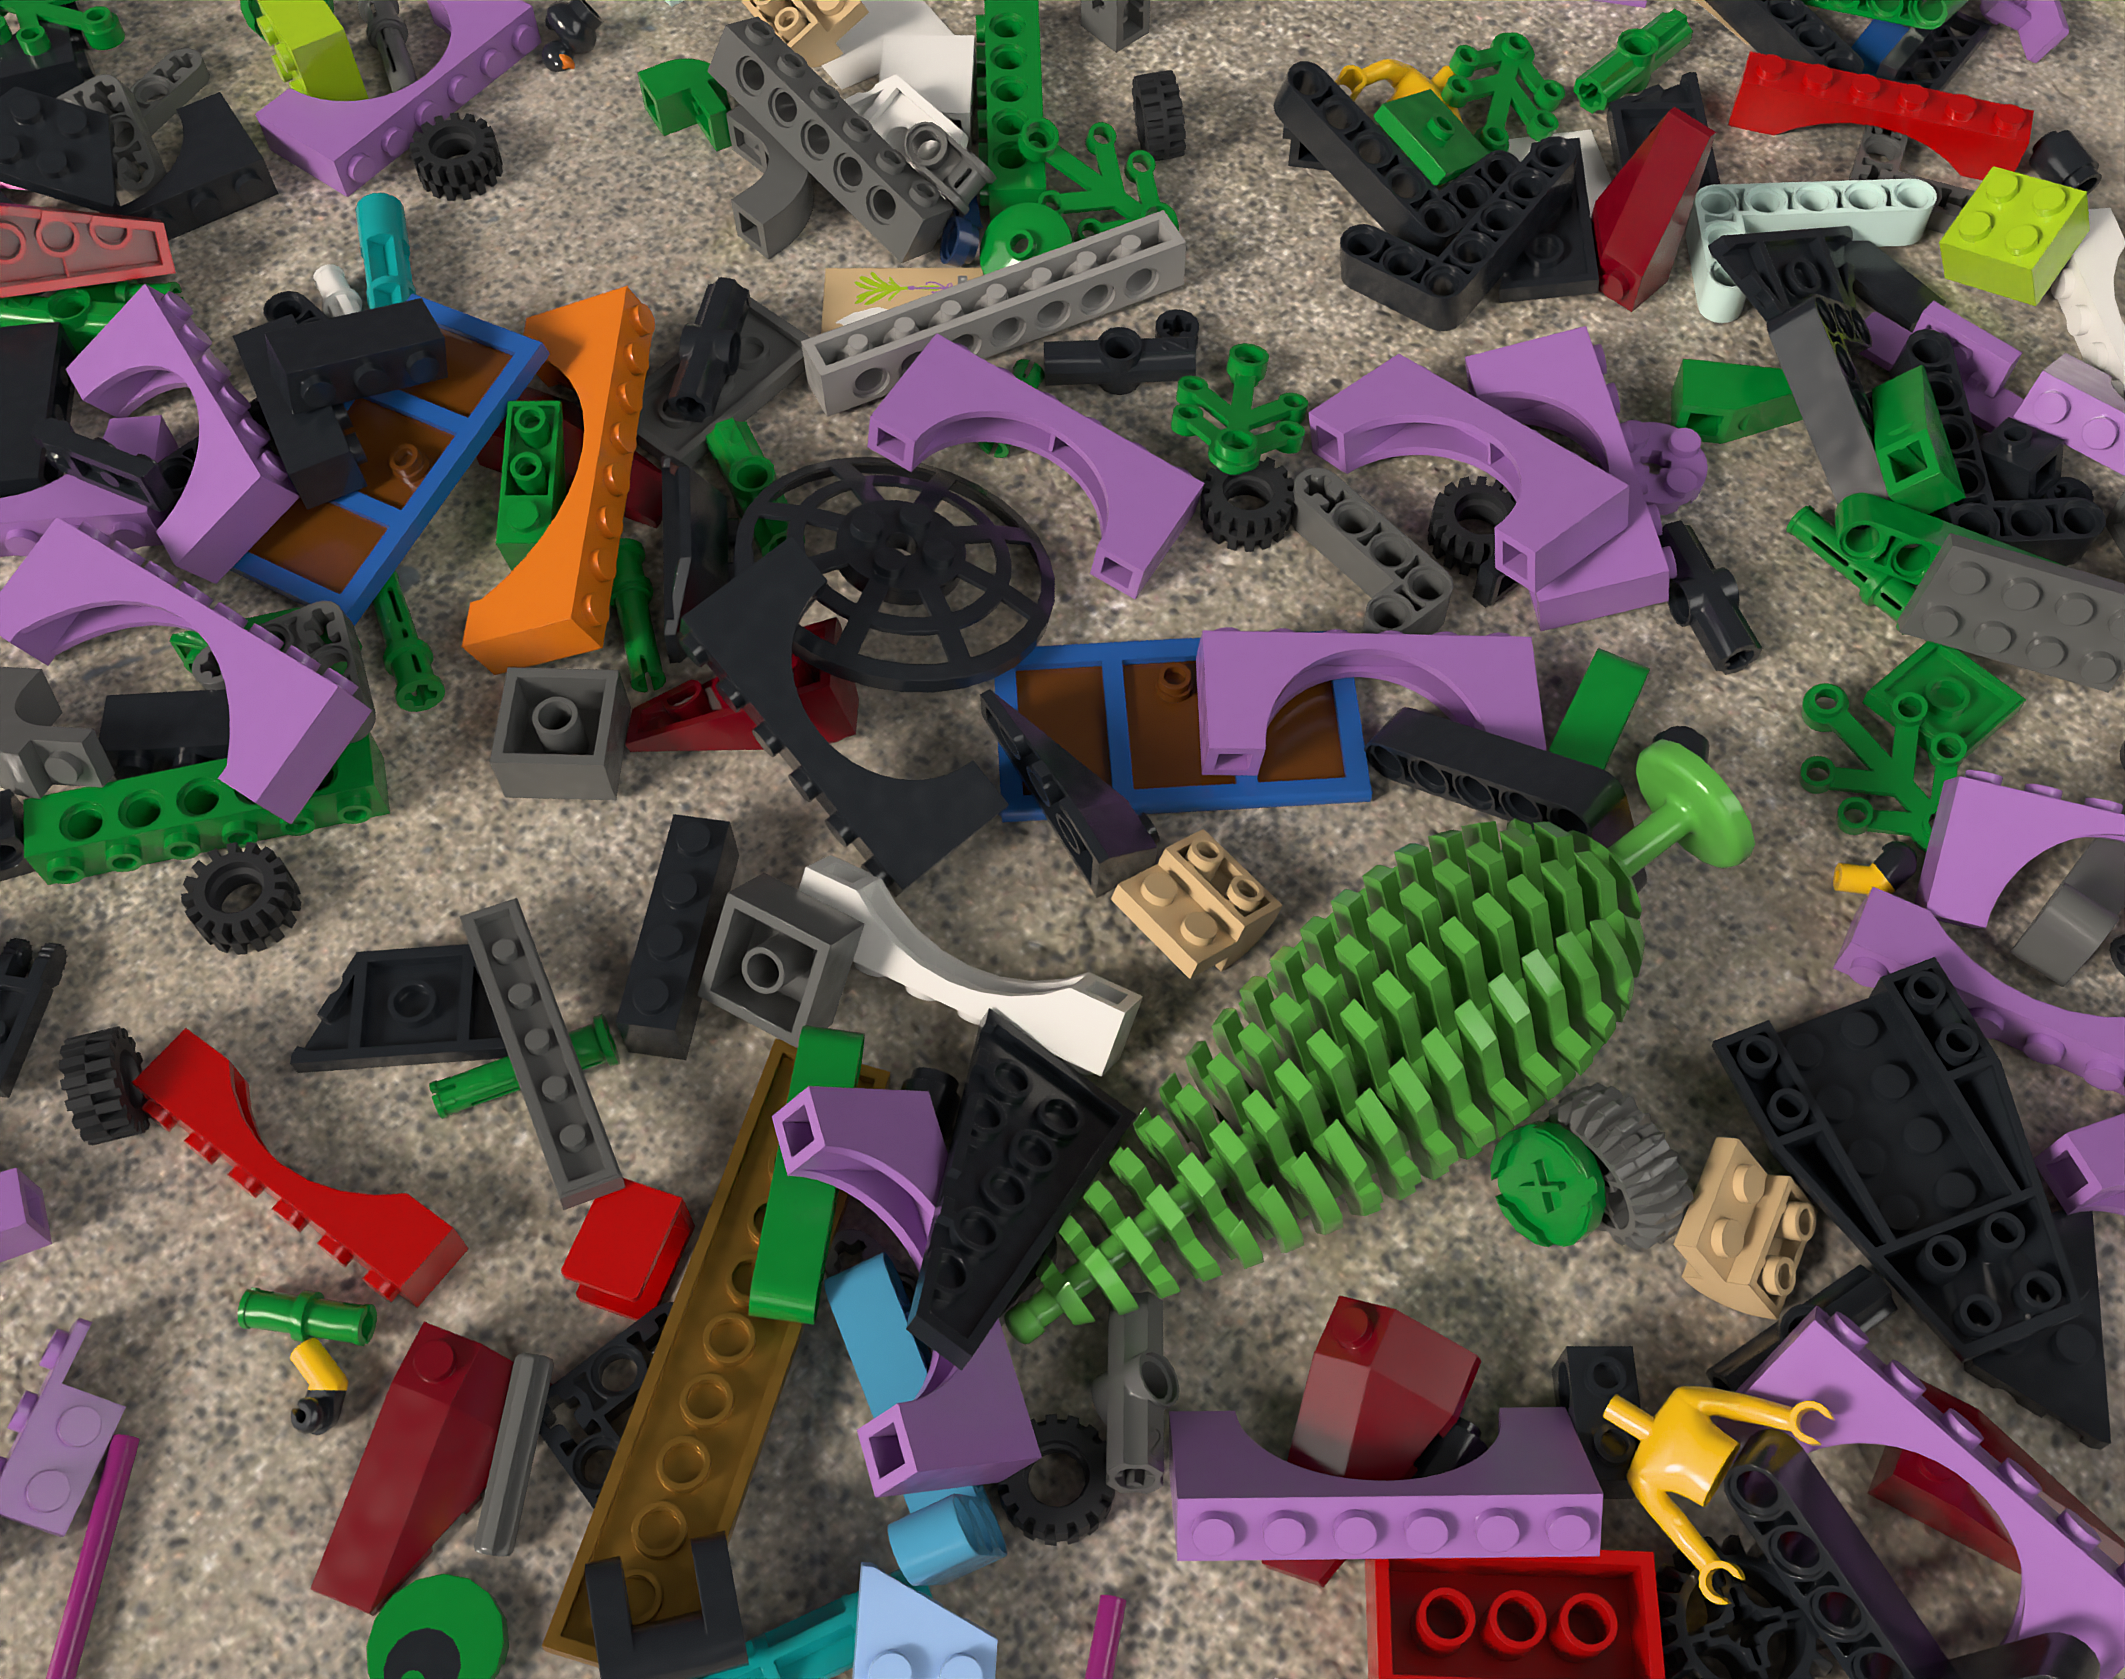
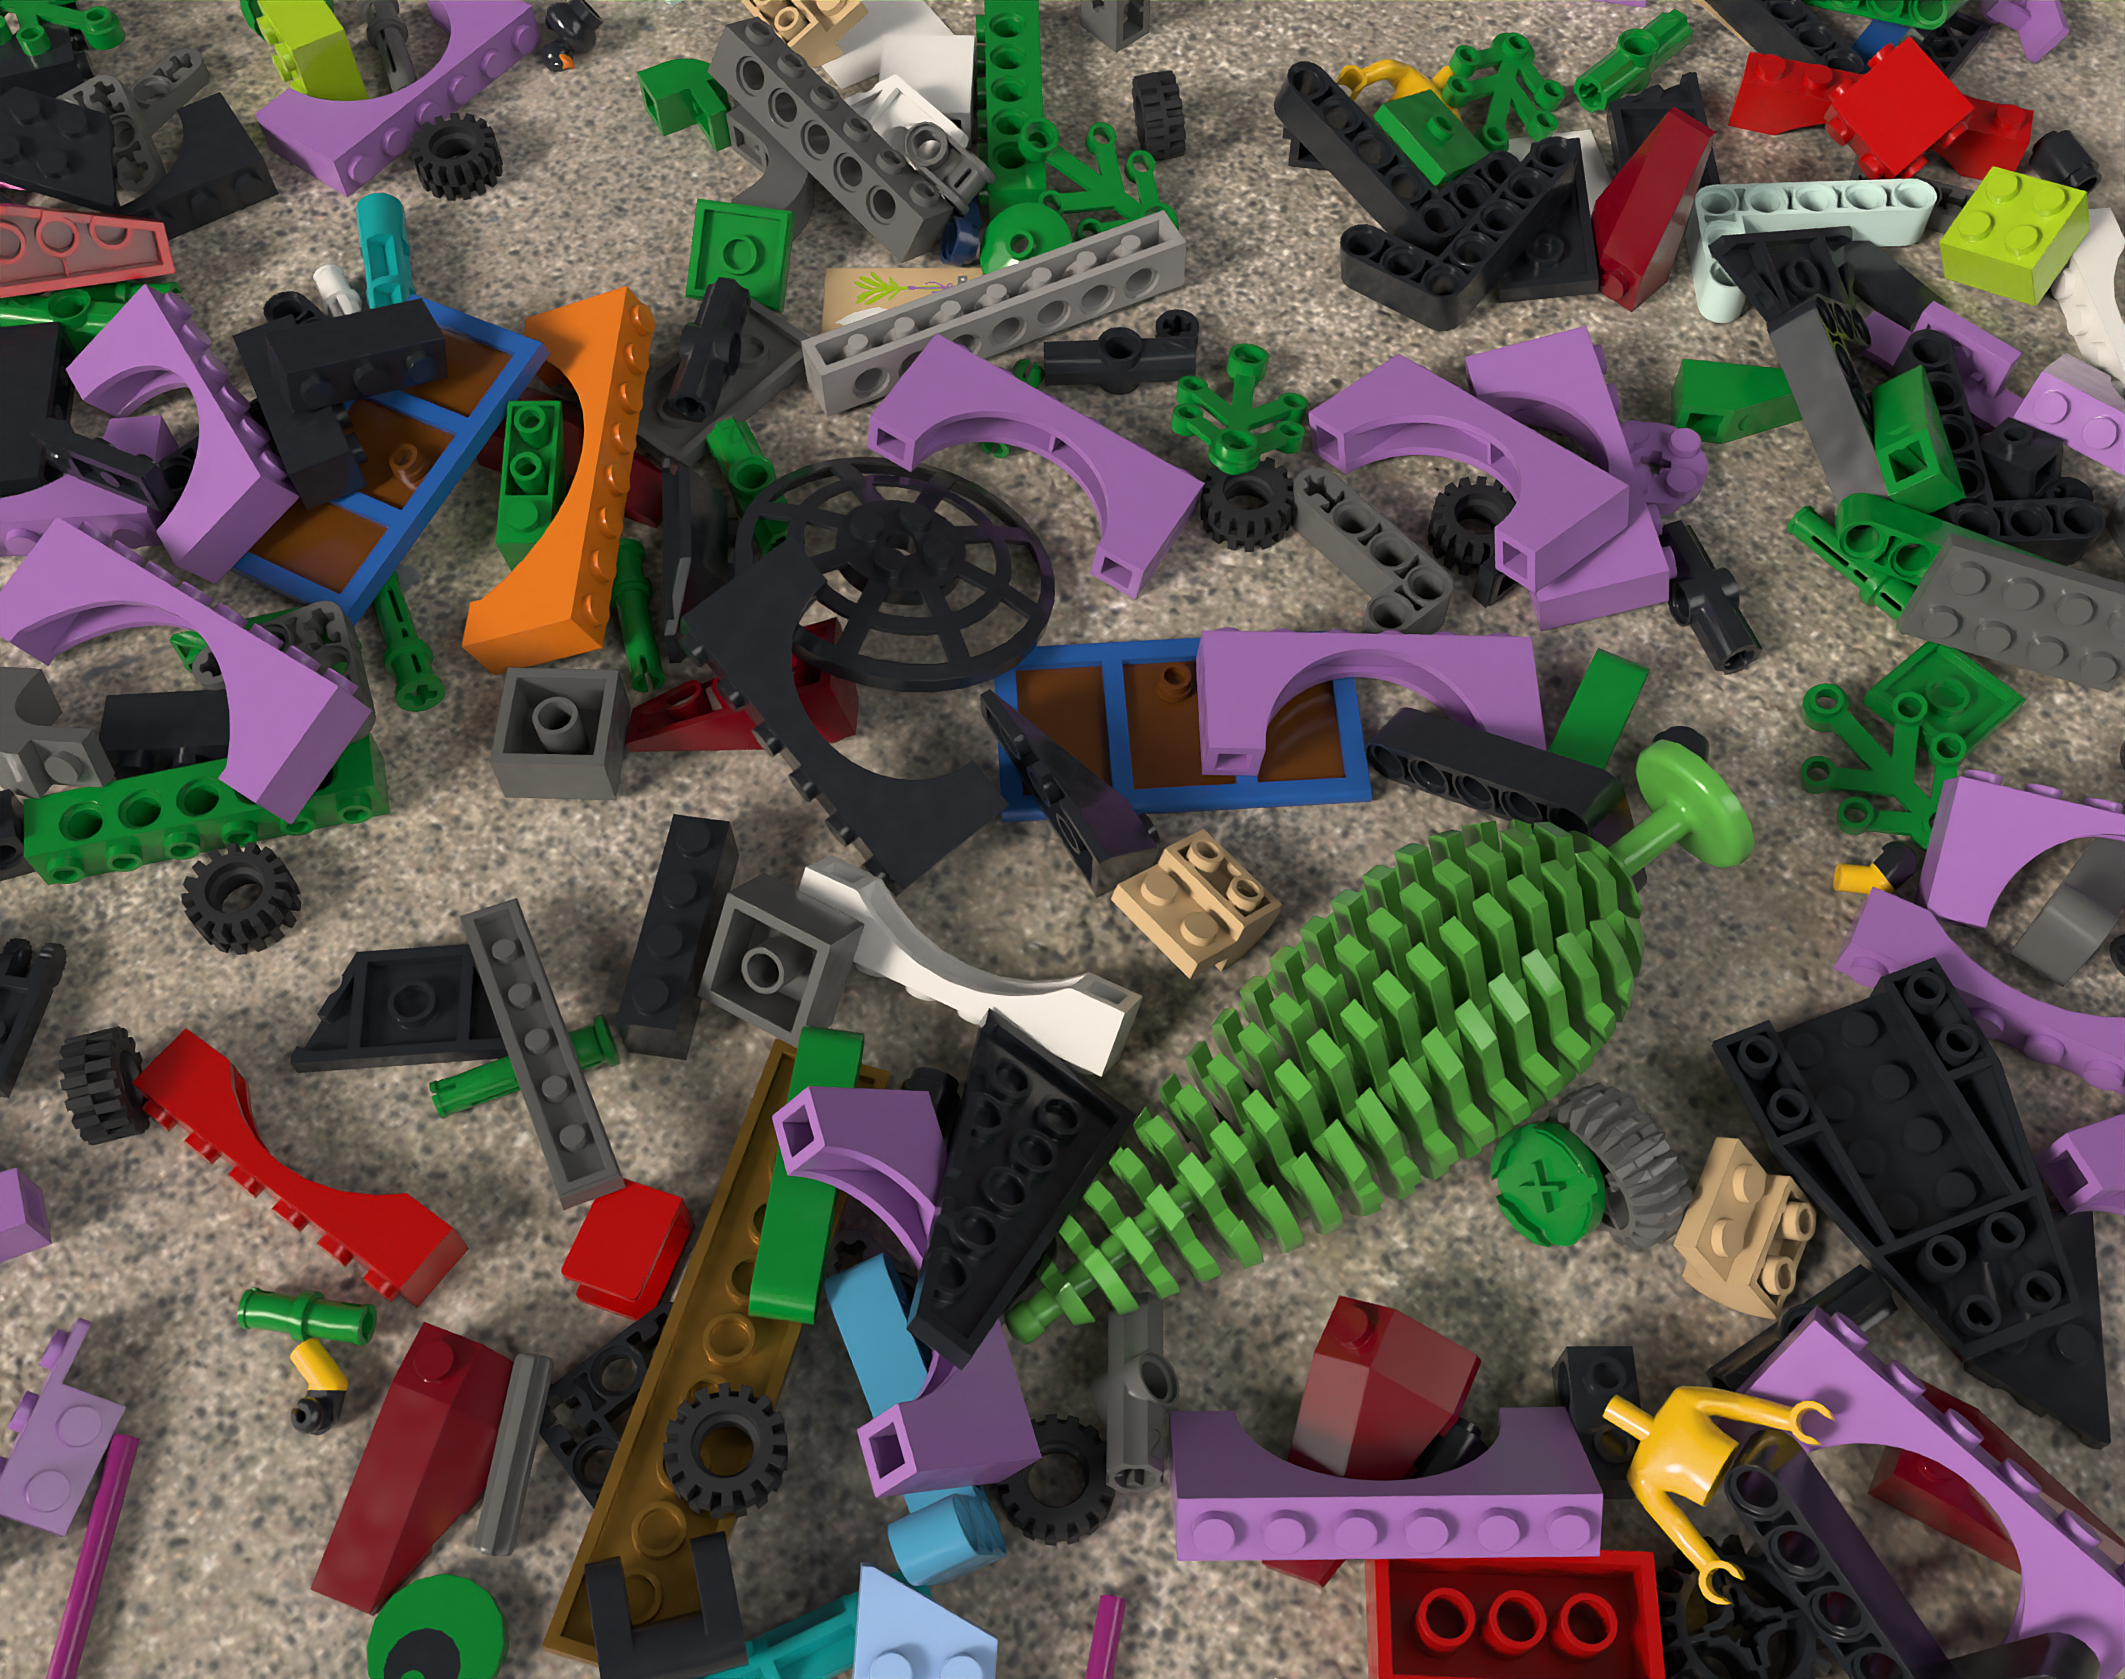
none -> black tyre [663,1383,788,1520]
none -> green plate [685,198,796,313]
none -> red brick [1823,36,1975,180]

